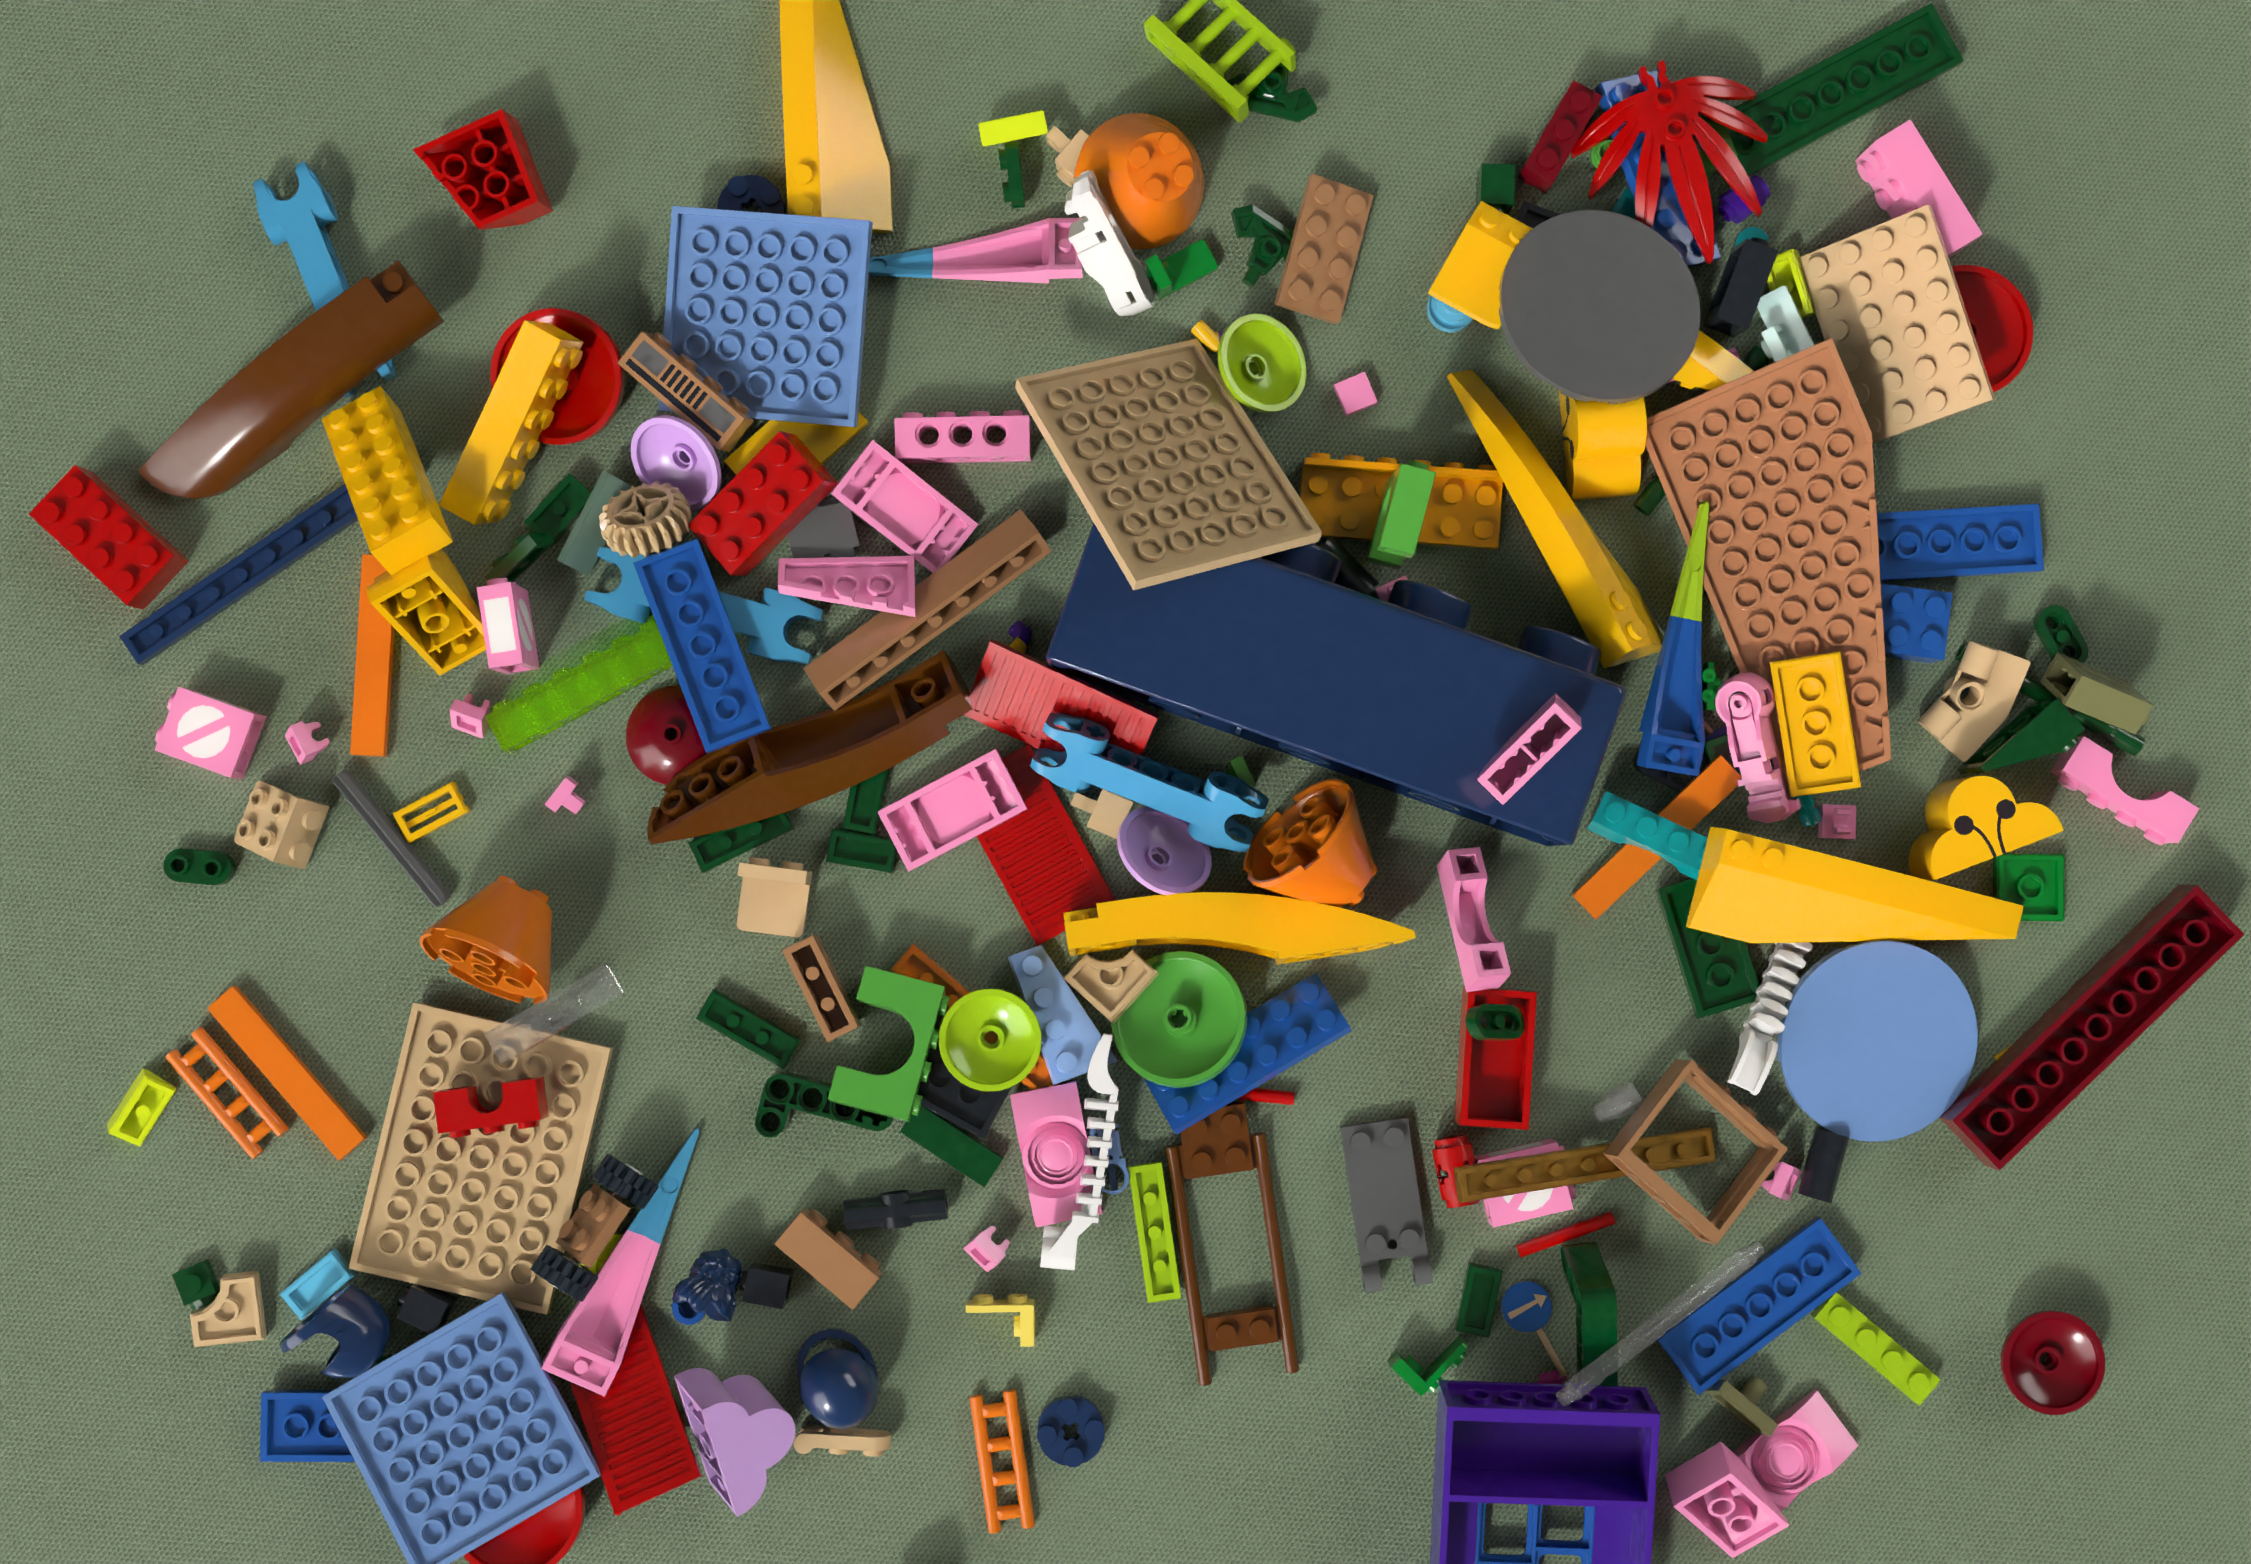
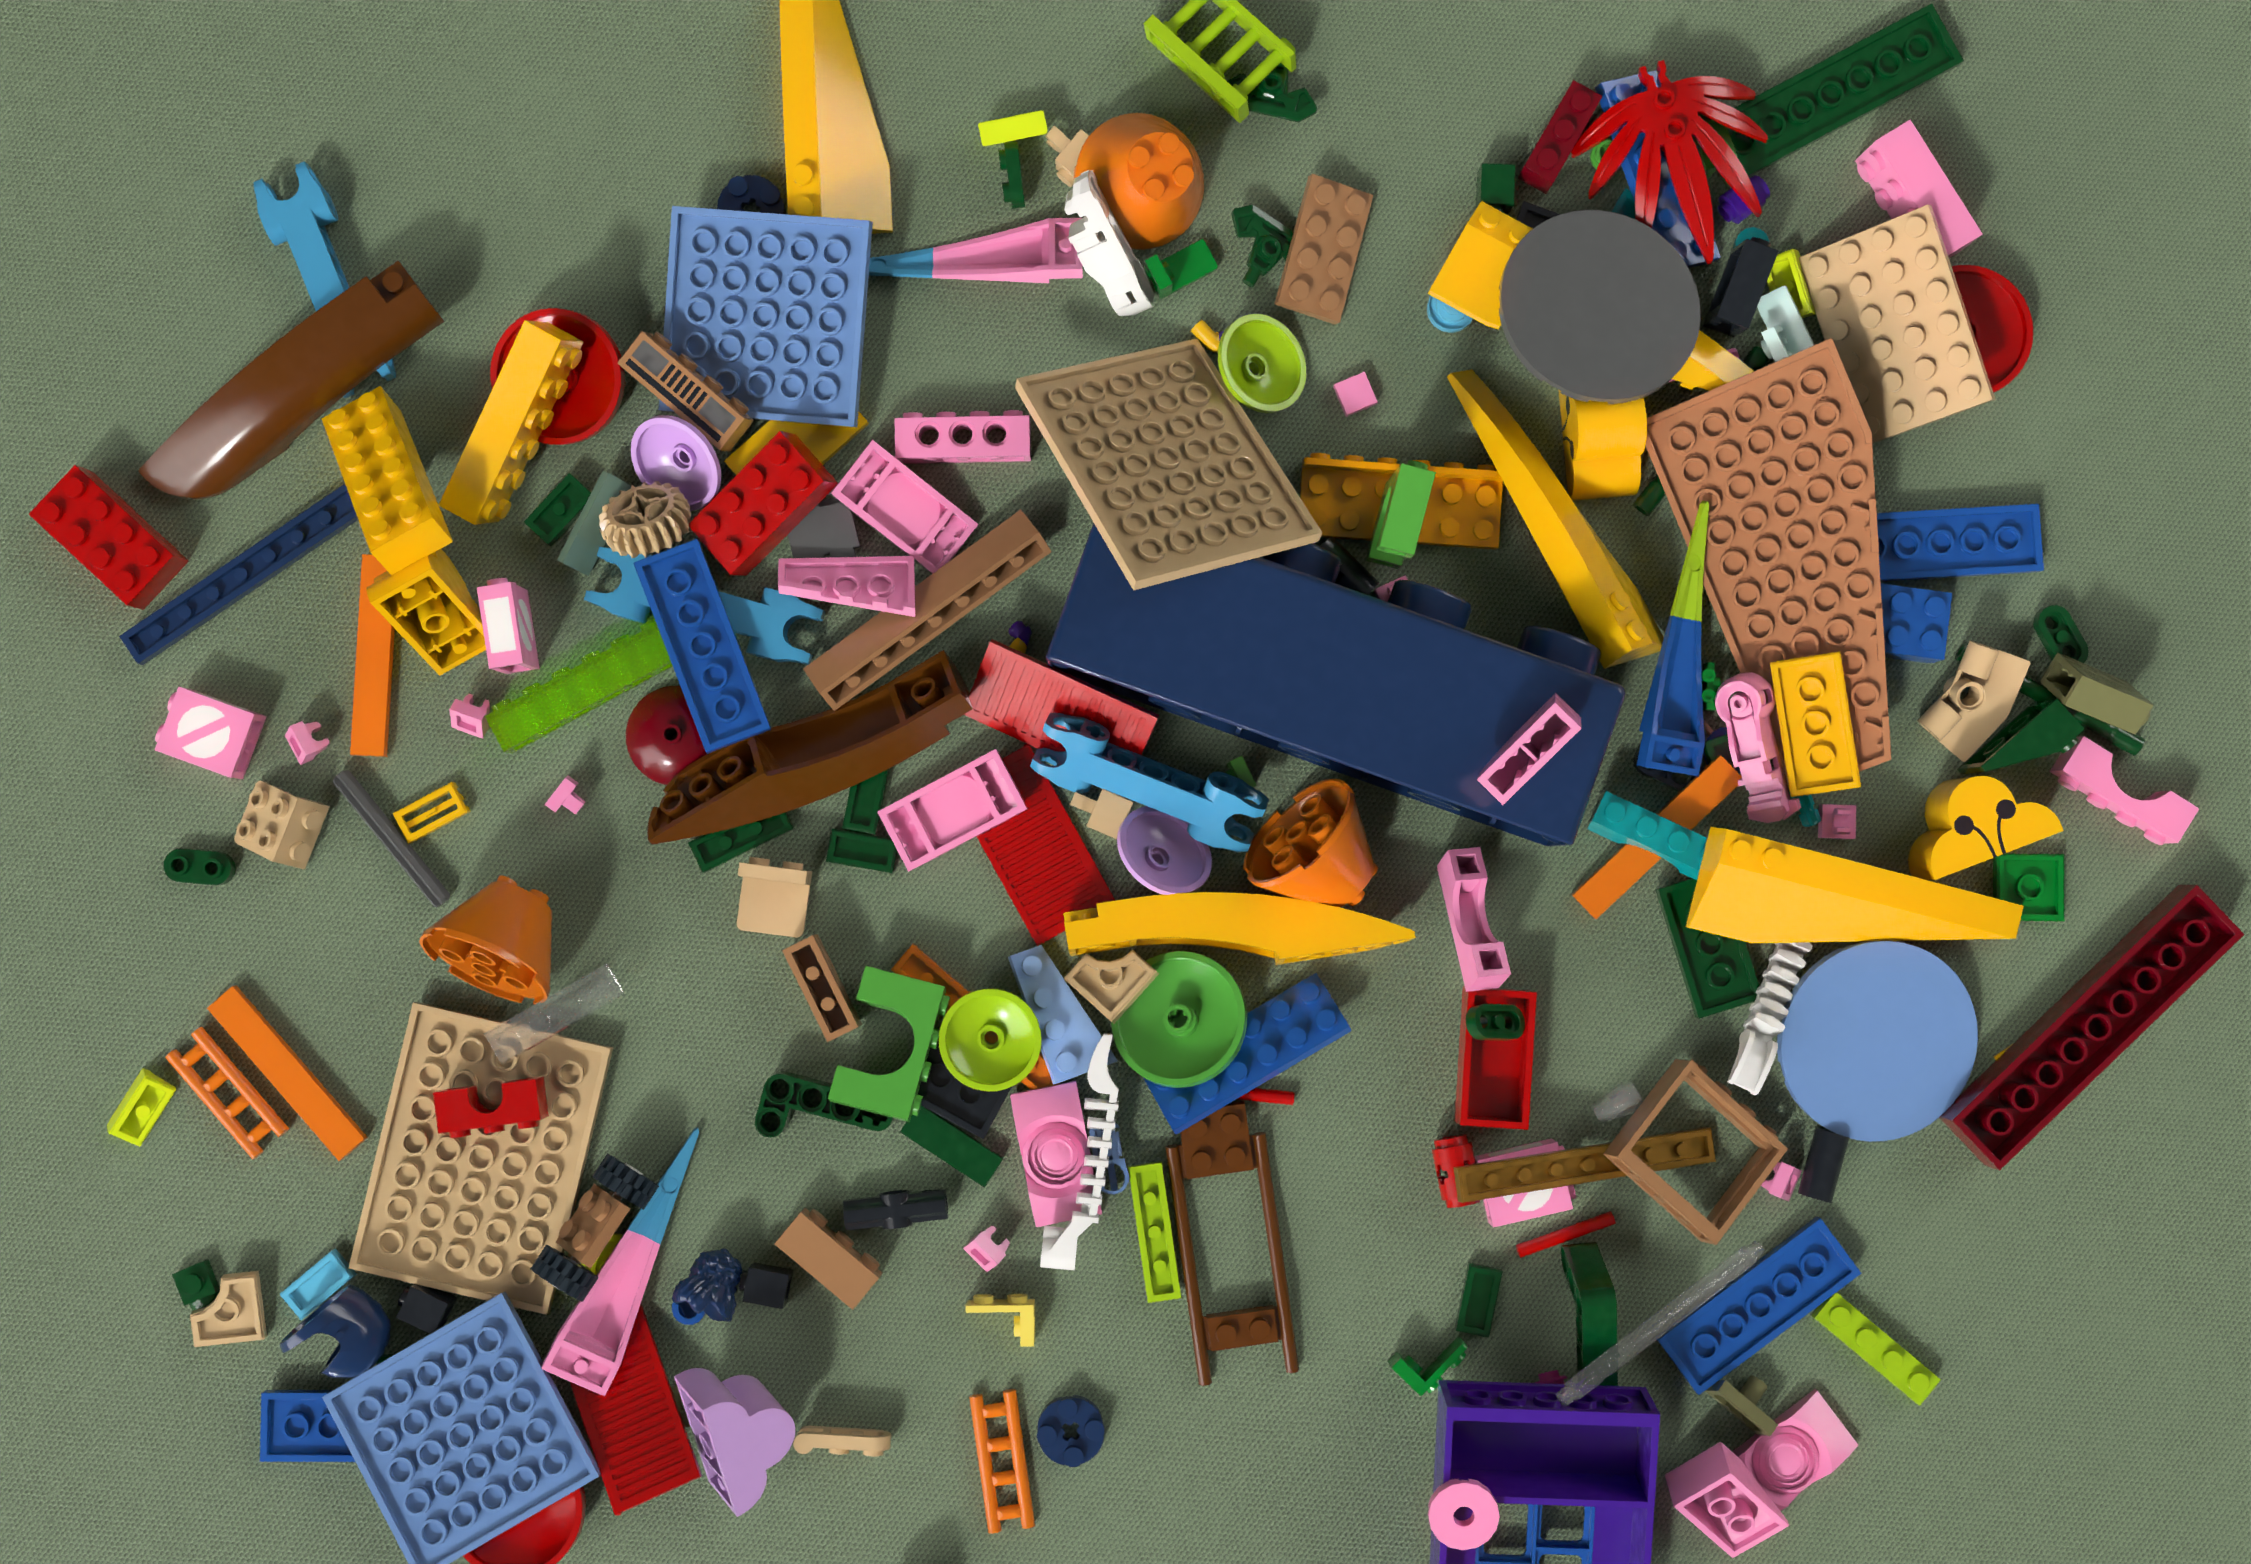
red wedge [413,109,553,230] -> none
dark green plate [485,532,554,582] -> none
dark green tile [696,989,801,1069] -> none
dark blue piece [797,1329,879,1430] -> none
dark grey hinge [1340,1117,1433,1293] -> none
blue piece [1501,1281,1572,1384] -> none
dark red dish [2000,1310,2105,1415] -> none
none -> bright pink tile [1428,1478,1500,1550]

